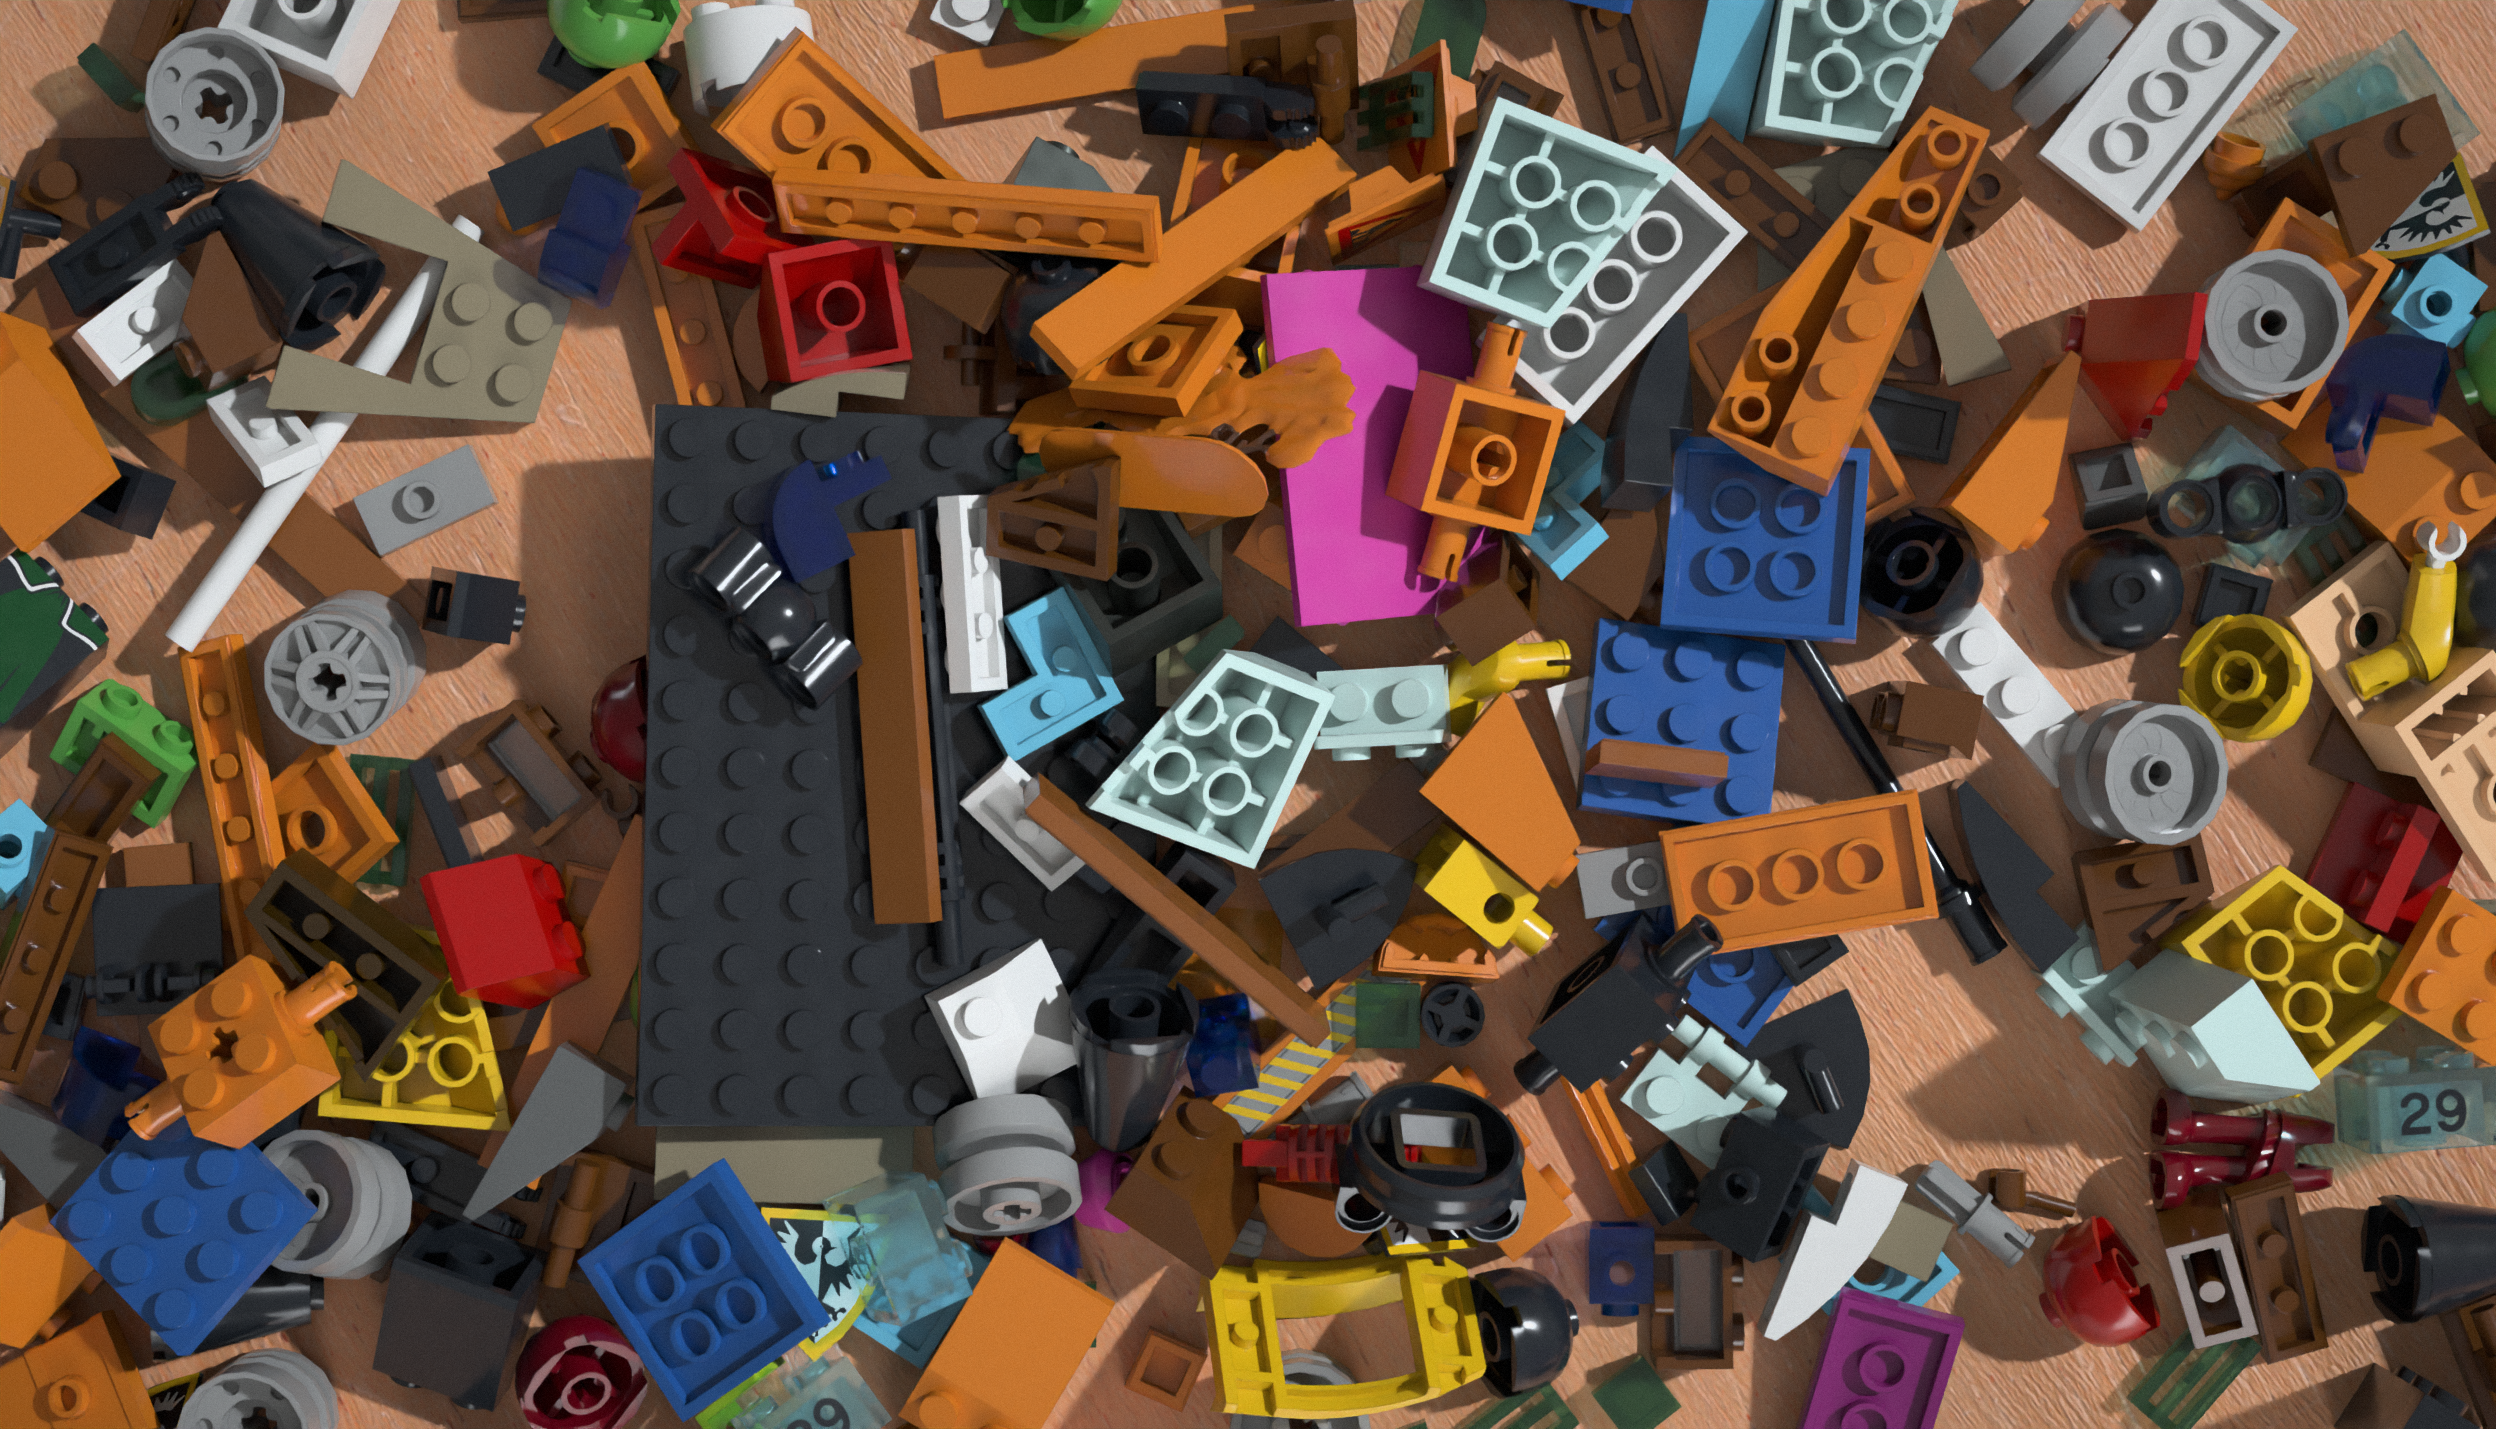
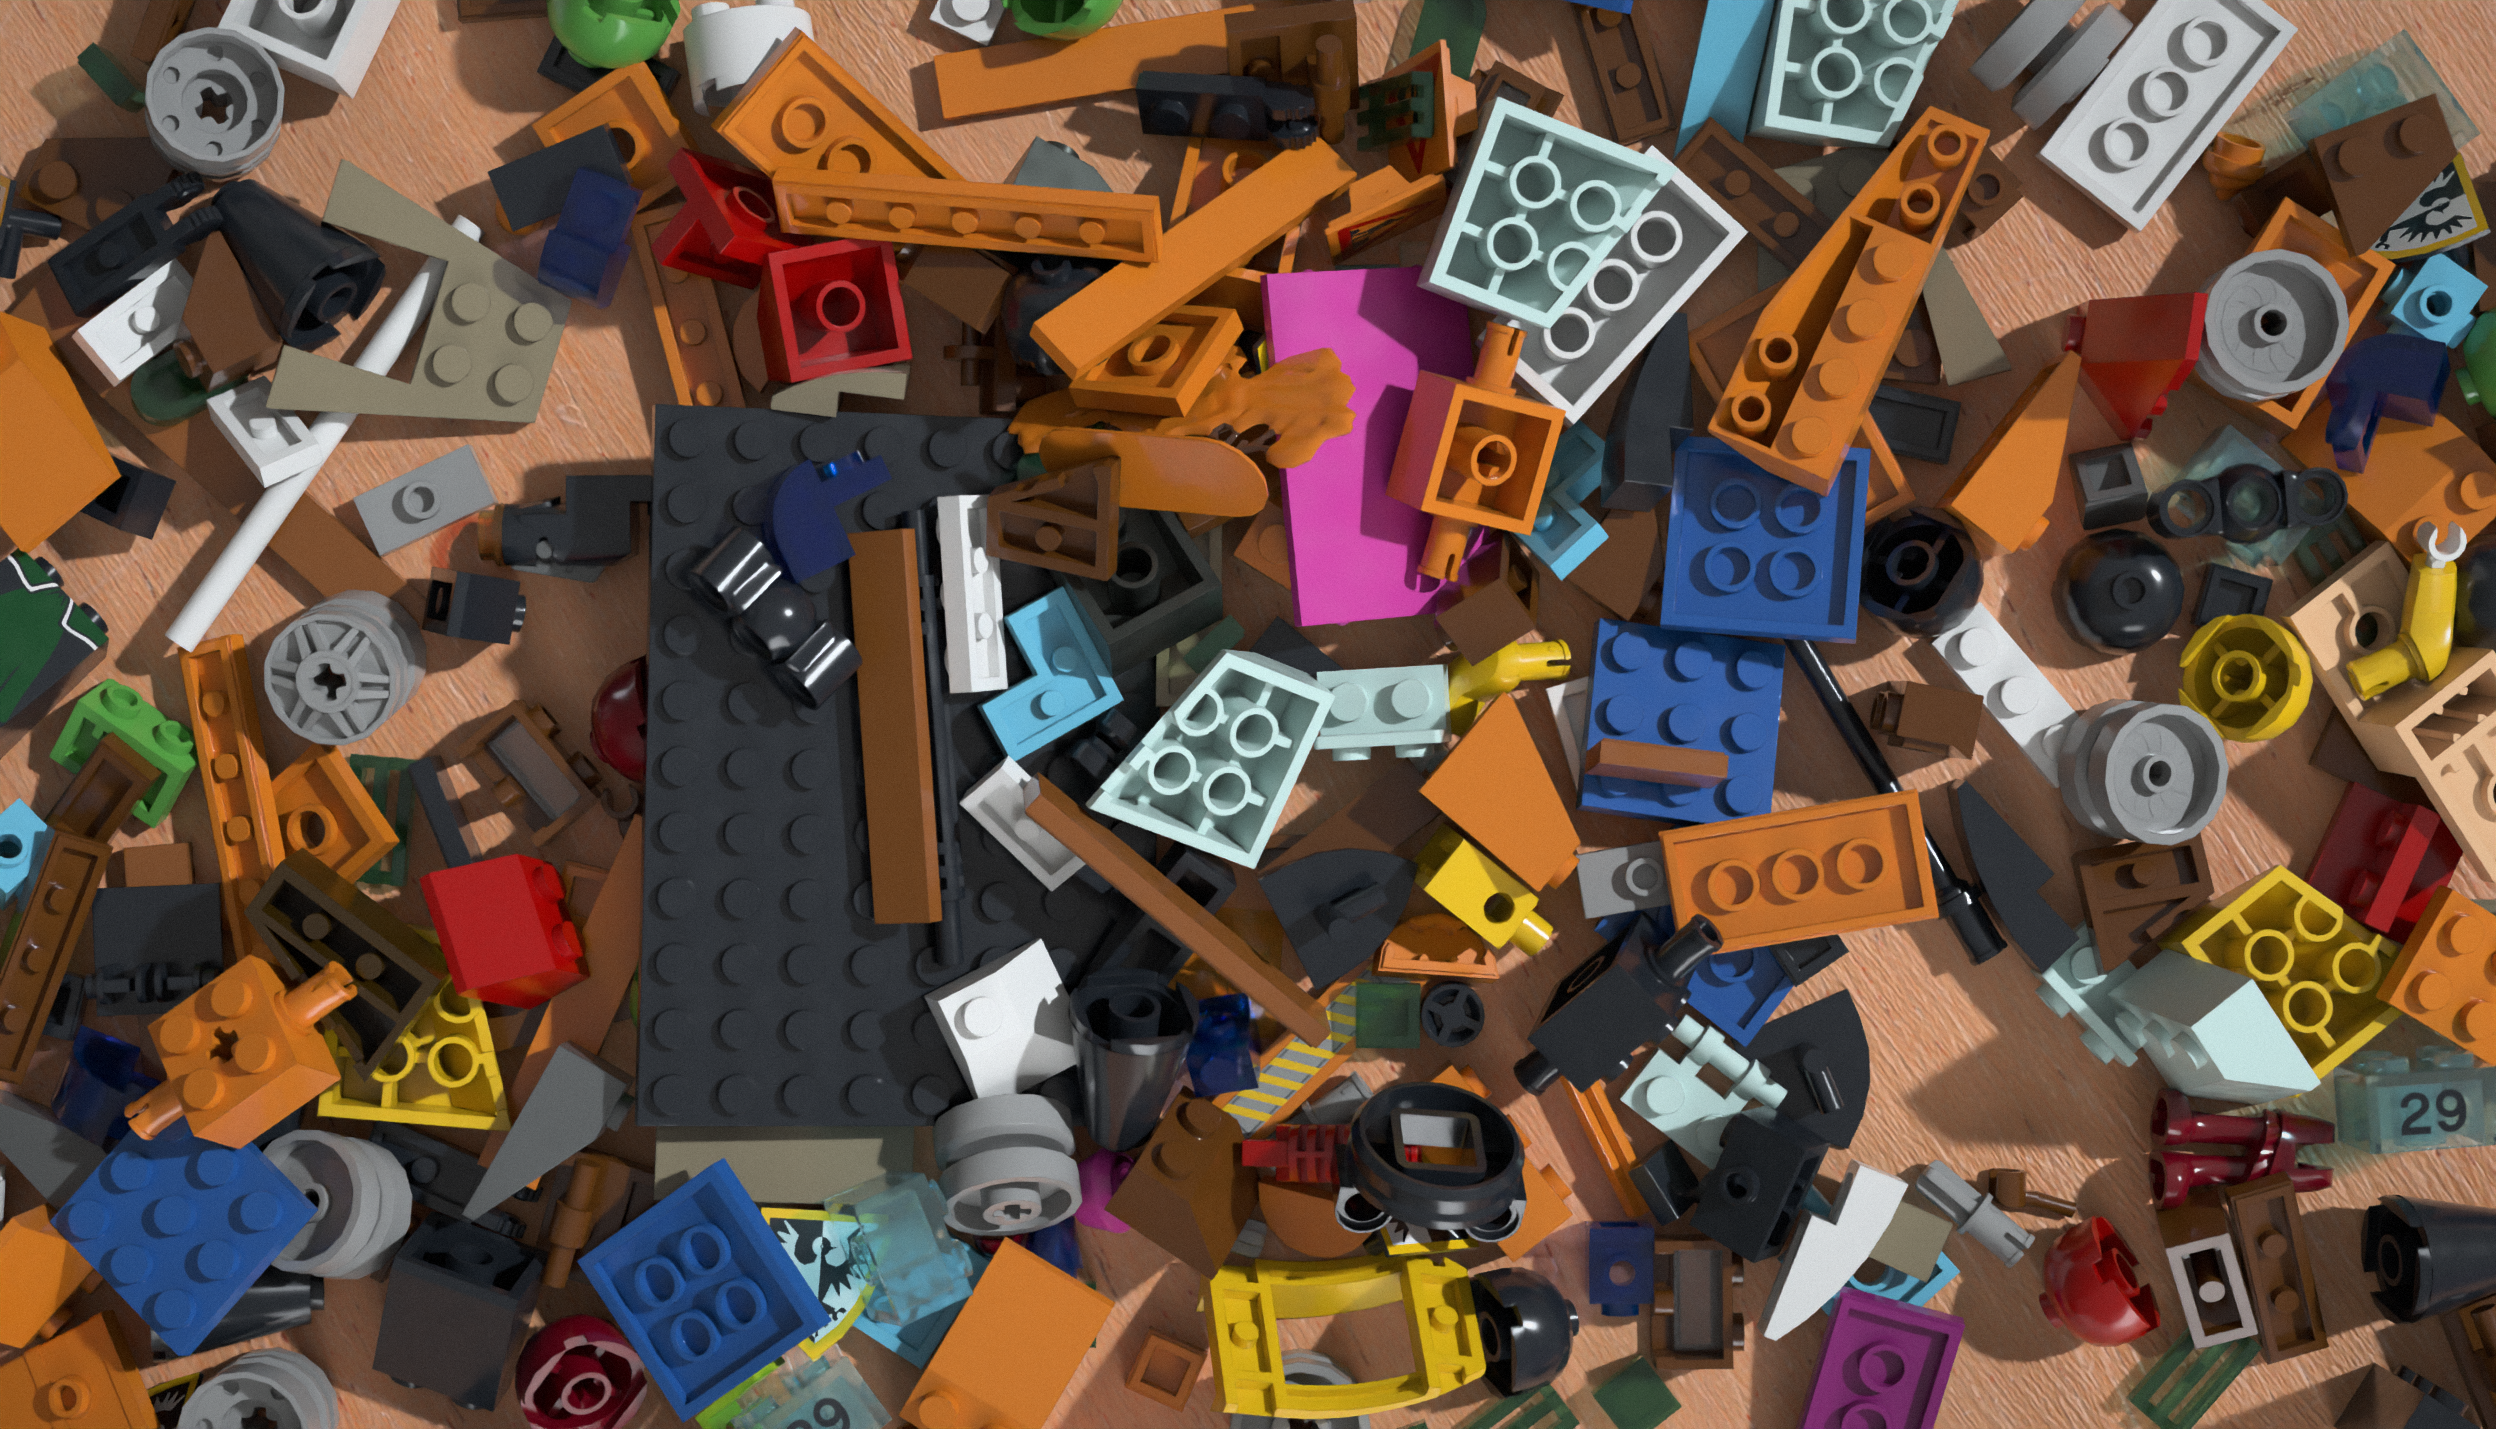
none -> black plate [477,475,651,583]

